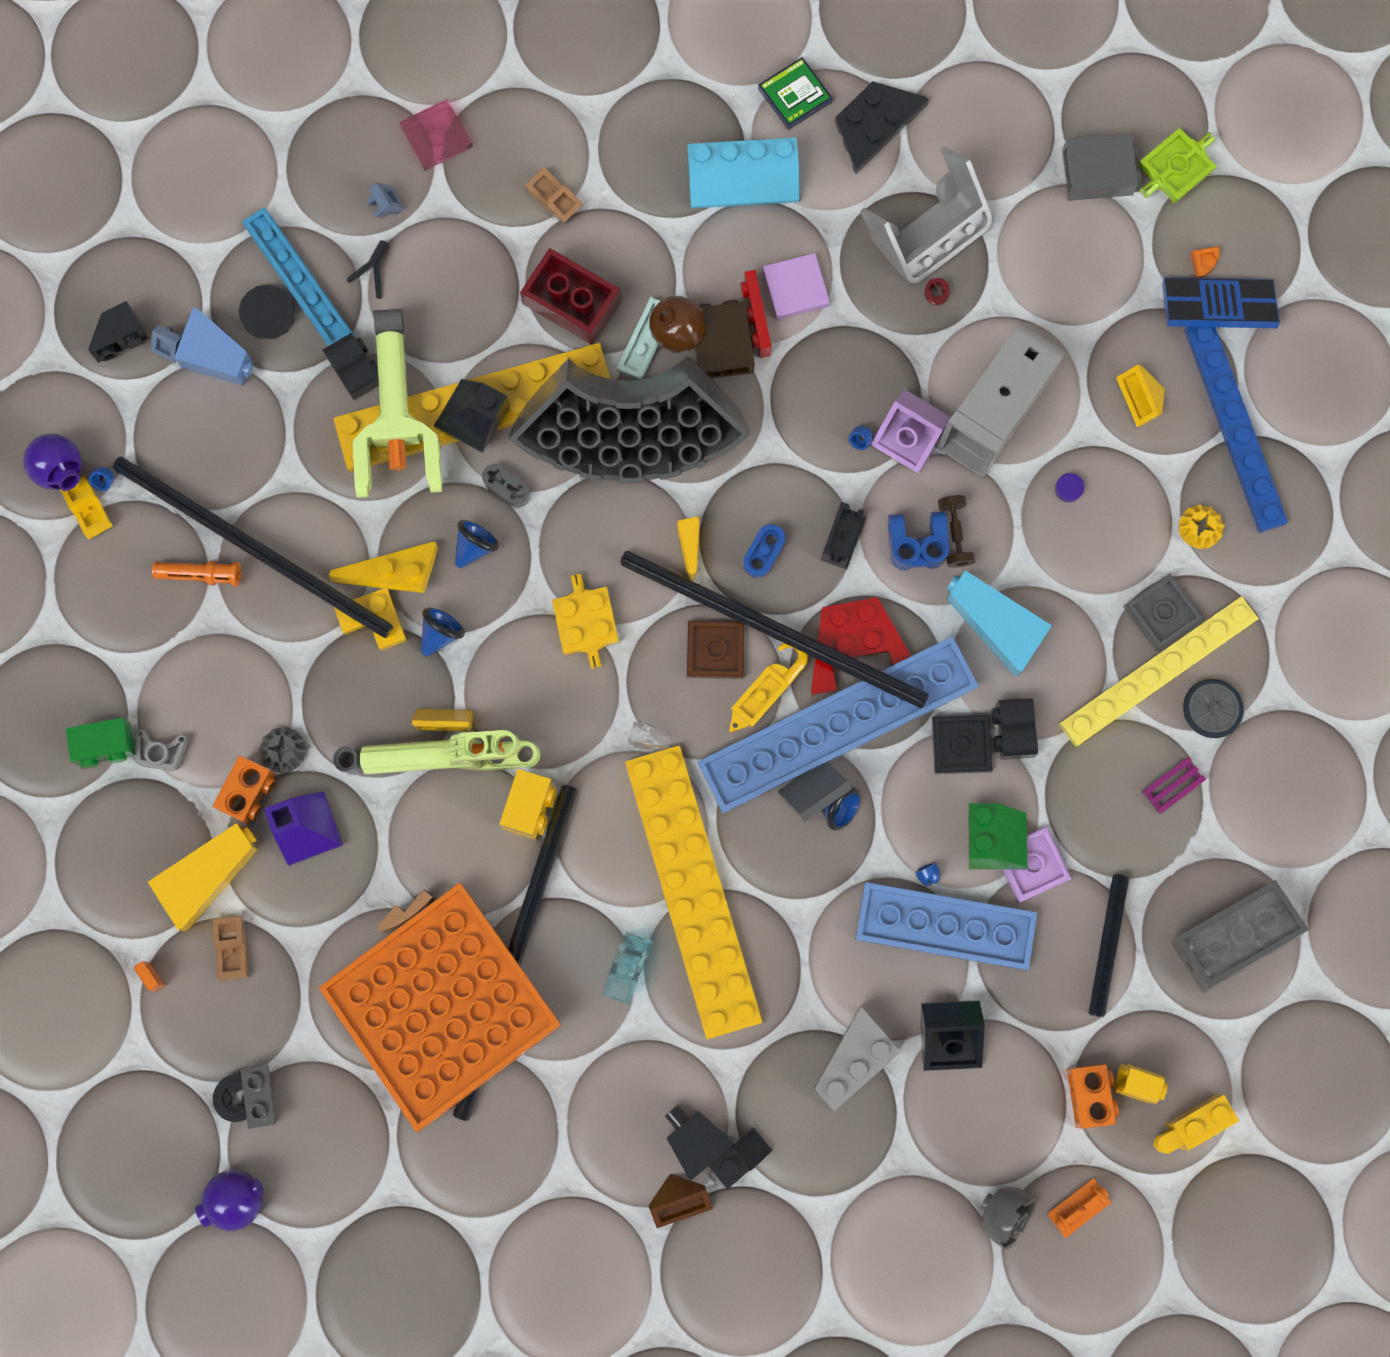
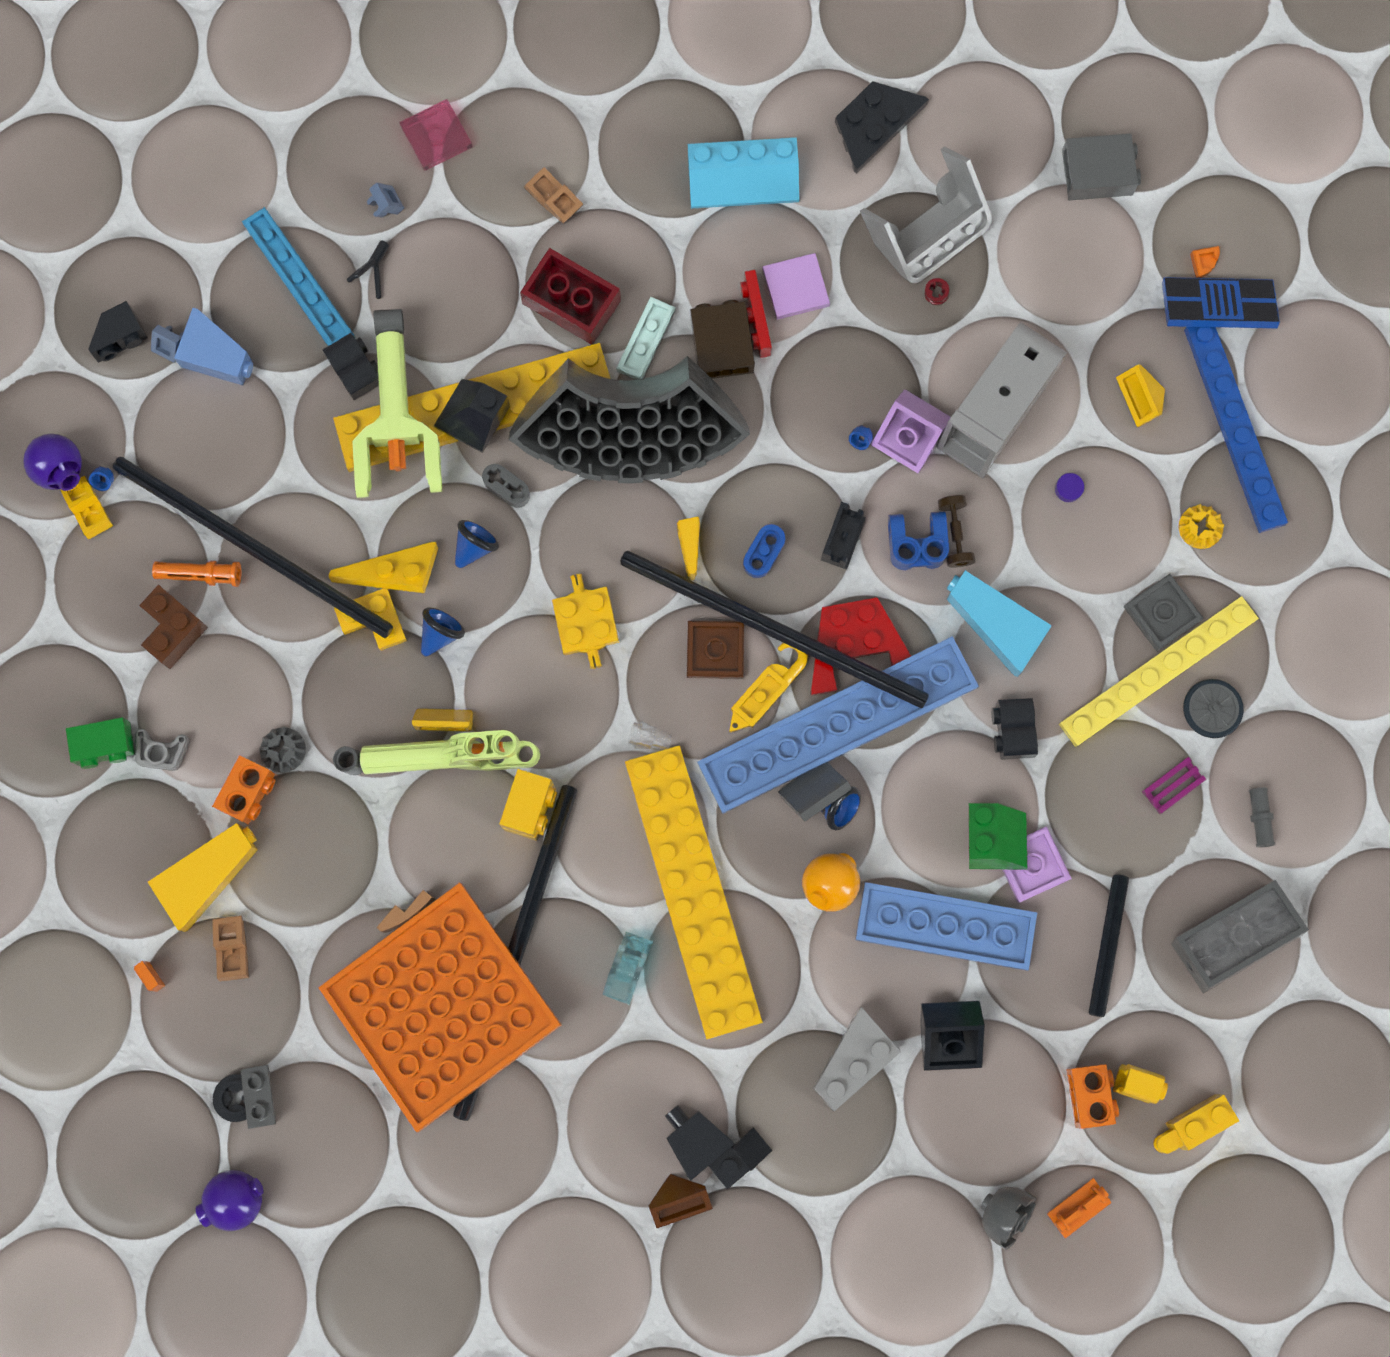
black tile [239,284,295,339] -> none
dark purple slope [264,791,343,866] -> none
reddish brown cylinder [649,296,706,353] -> none
tile [758,57,833,130] -> none
blue hinge [915,862,941,886] -> none
black tile [931,715,993,774] -> none
lime plate [1138,128,1217,204] -> none
none -> reddish brown brick [139,584,208,669]
none -> light orange brick [802,853,860,912]
none -> dark grey pin [1249,788,1275,848]

